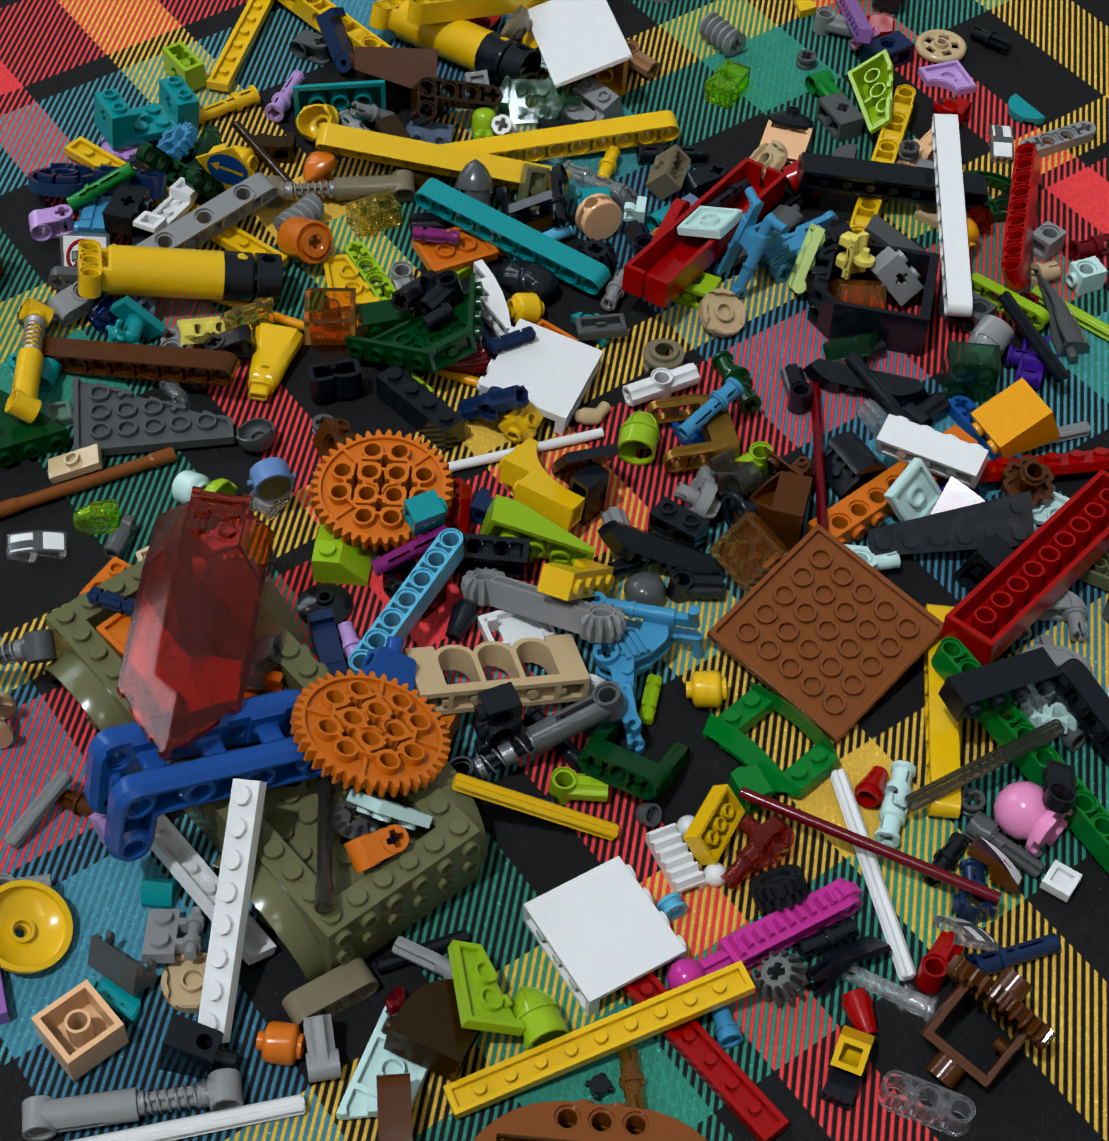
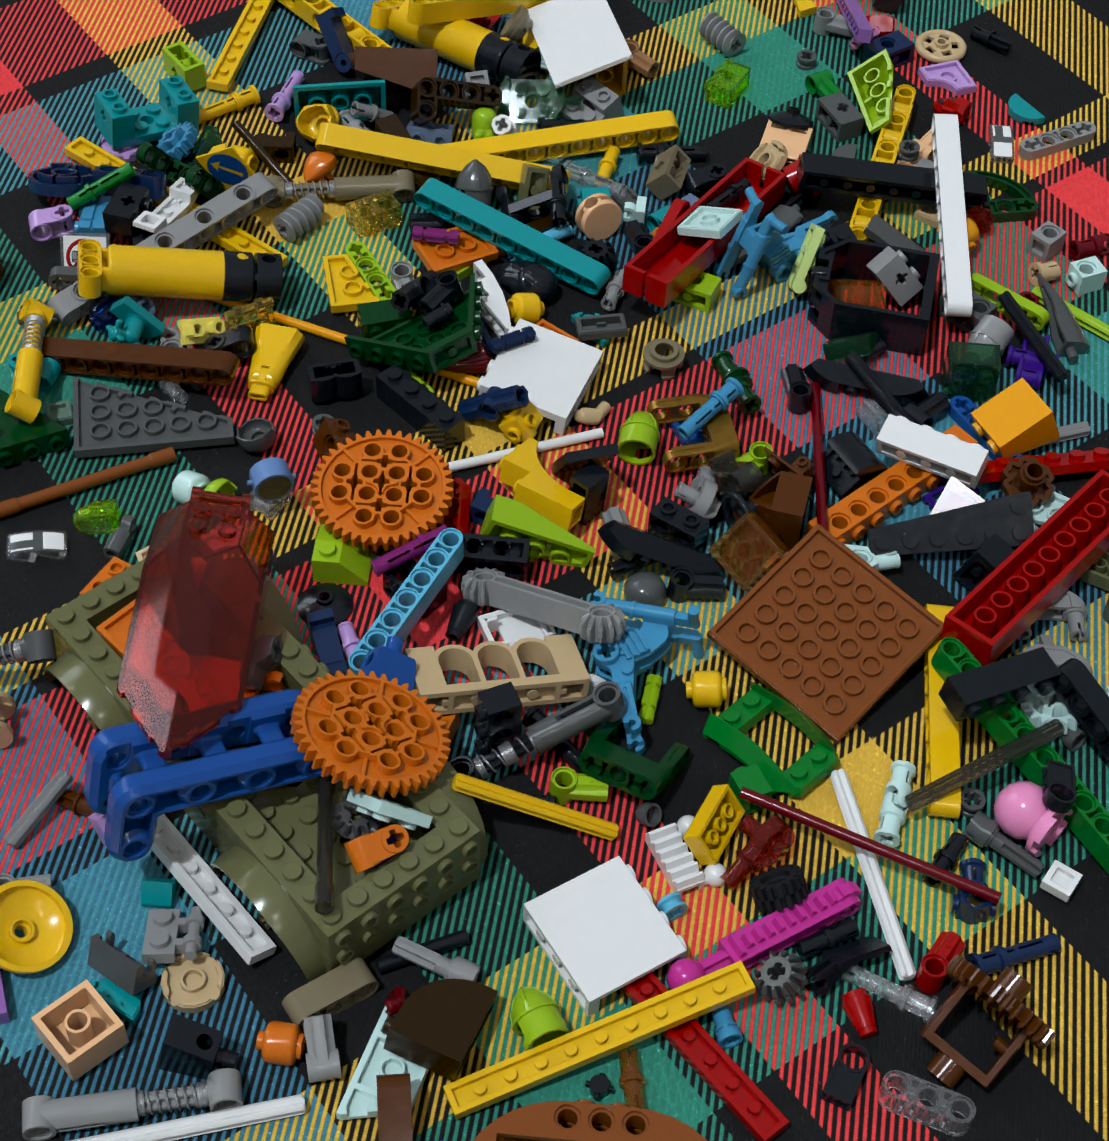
tan plate [48,443,103,484] -> none
dark blue axle [87,586,142,617] -> none
white plate [198,778,267,1043] -> none
orange piece [277,216,334,264] -> none
clear orange brick [304,288,357,345] -> none
teal brick [402,489,448,536] -> none
lime wing [447,940,526,1036] -> none
yellow arch [537,558,615,601] -> none
white piece [622,363,700,407] -> none
tan tile [698,288,746,338] -> none
yellow brick [830,1025,875,1076] -> none
light yellow hips [834,231,875,280] -> none
red cone [855,766,888,808] -> none
light aqua plate [883,457,942,522] -> none
clear slope [932,915,999,951] -> none
reddish brown slope [967,834,1024,894] -> none
red beam [1001,143,1041,290] -> none

